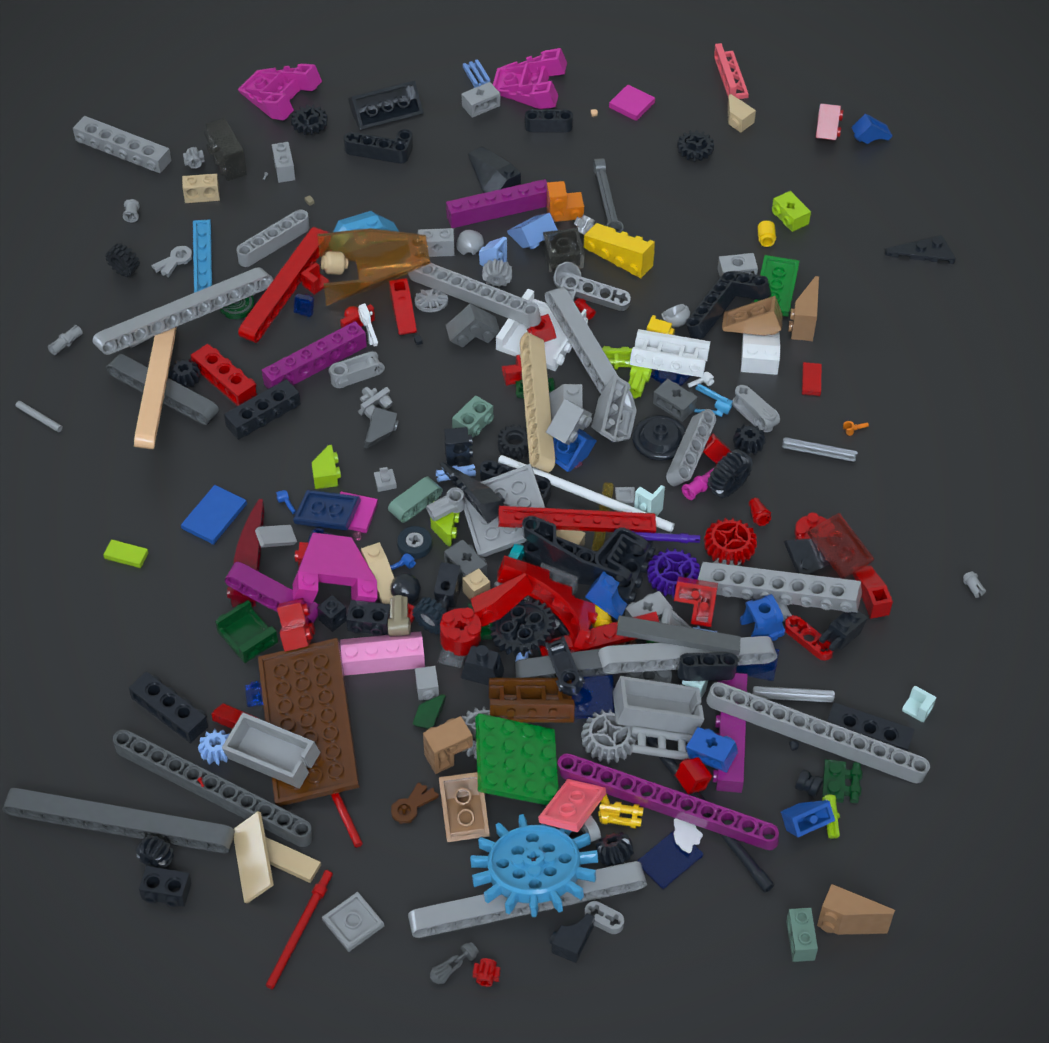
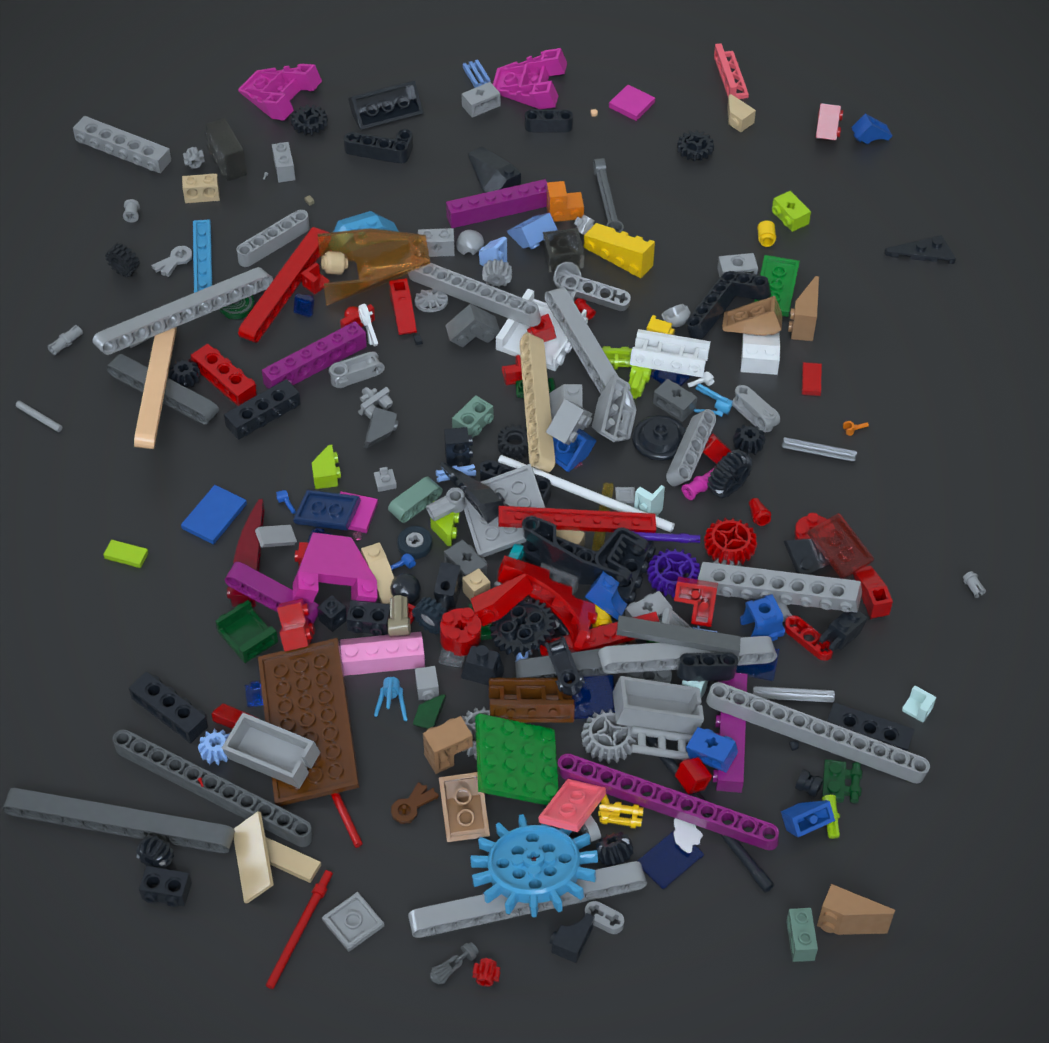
none -> dark azure plant [374,677,408,721]

